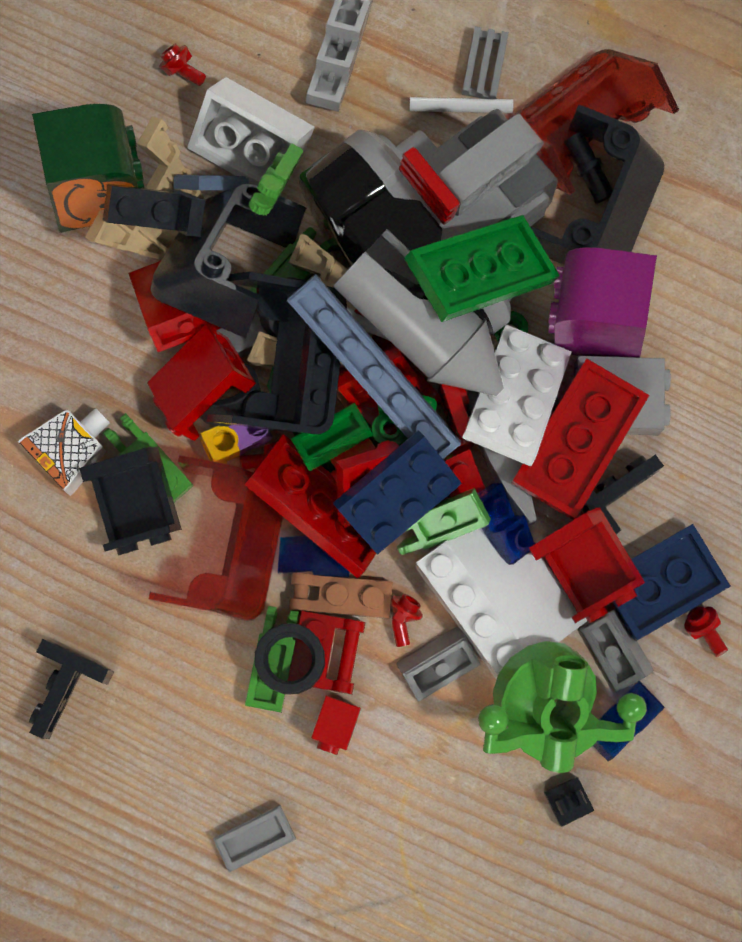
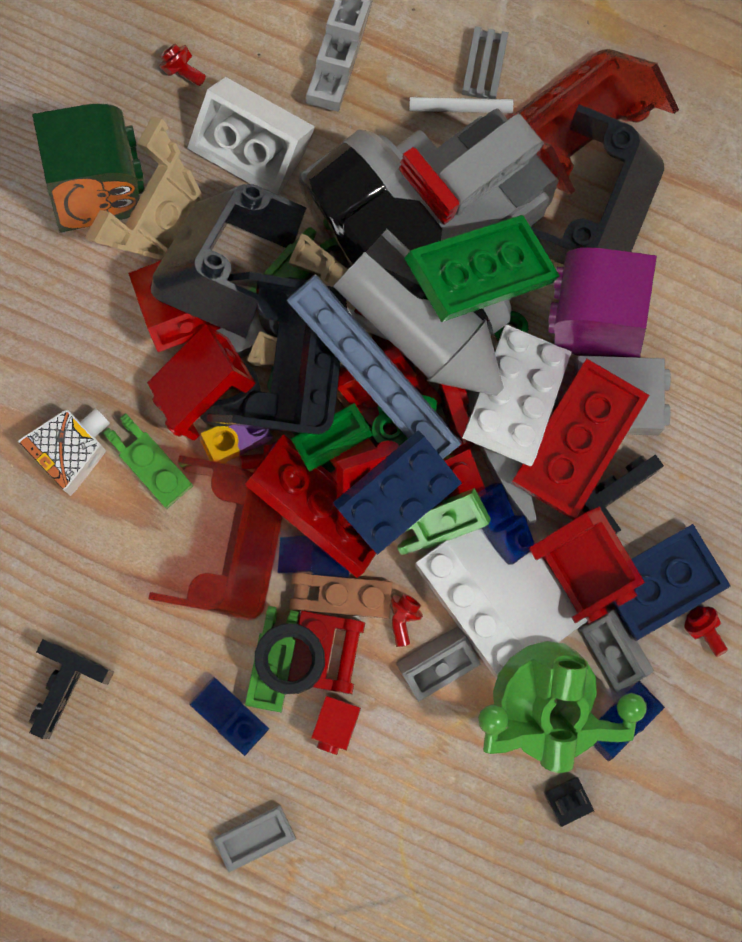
black panel [79,446,182,556] -> none
black bracket [103,184,206,237] -> none
sand blue tile [174,174,249,191] -> none
bright green hinge [249,143,304,216] -> none
black pin [564,131,613,204] -> none
none -> clear blue slope [189,677,270,756]

